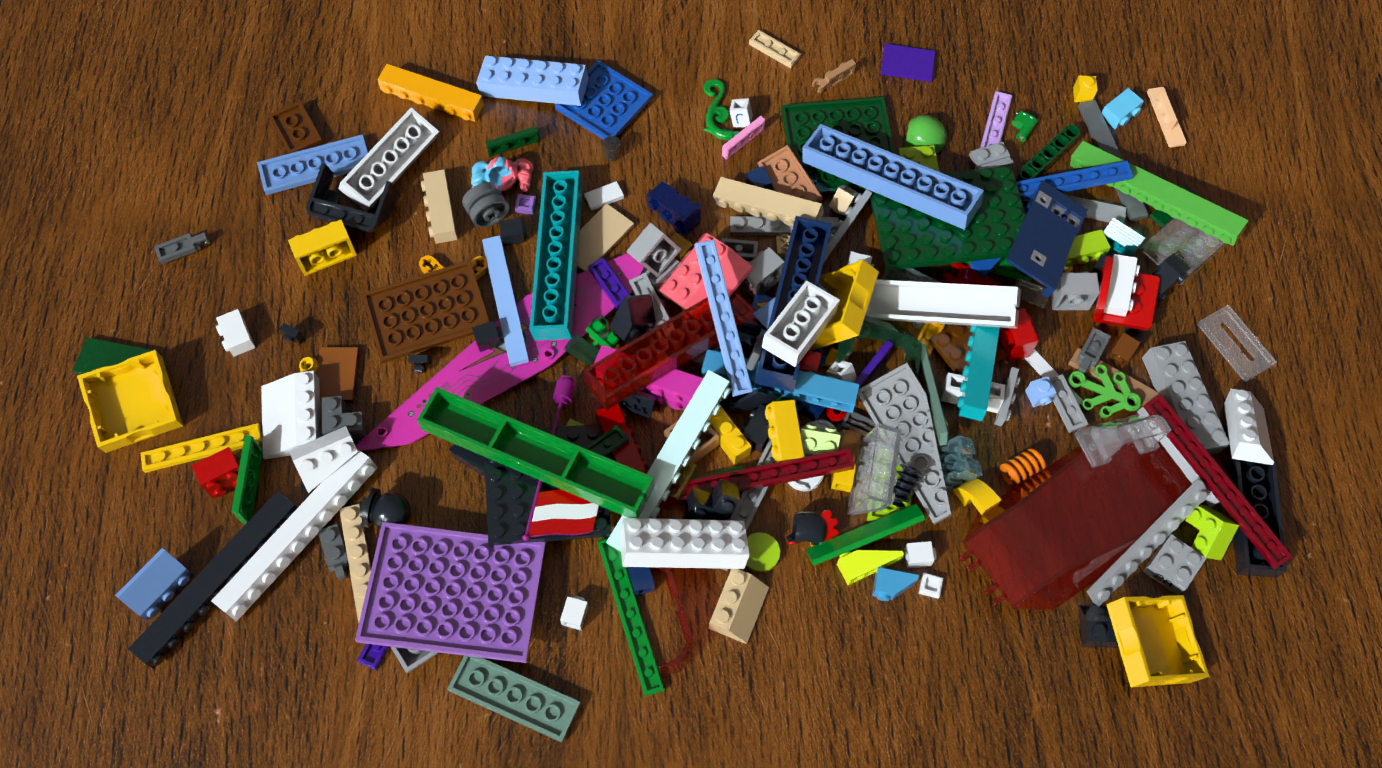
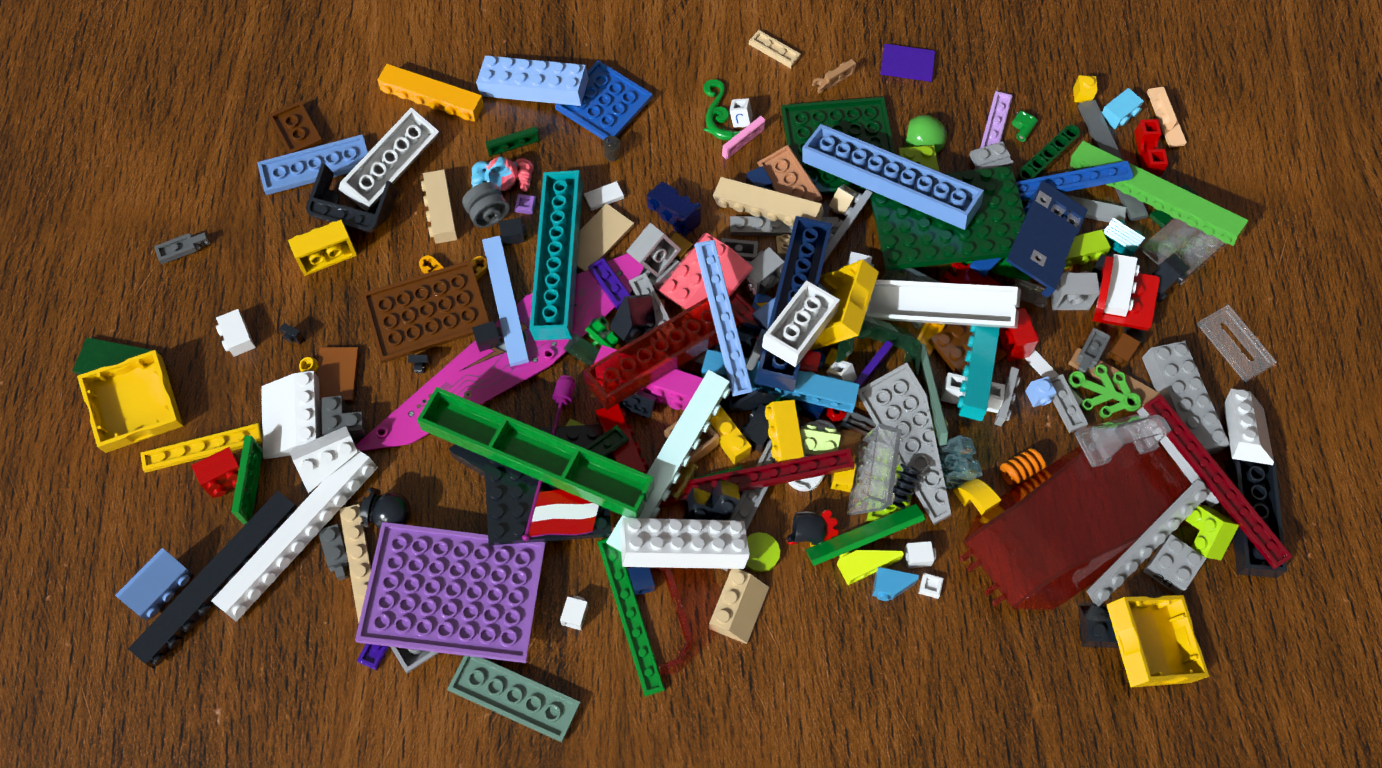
none -> red arch [1134,119,1168,176]

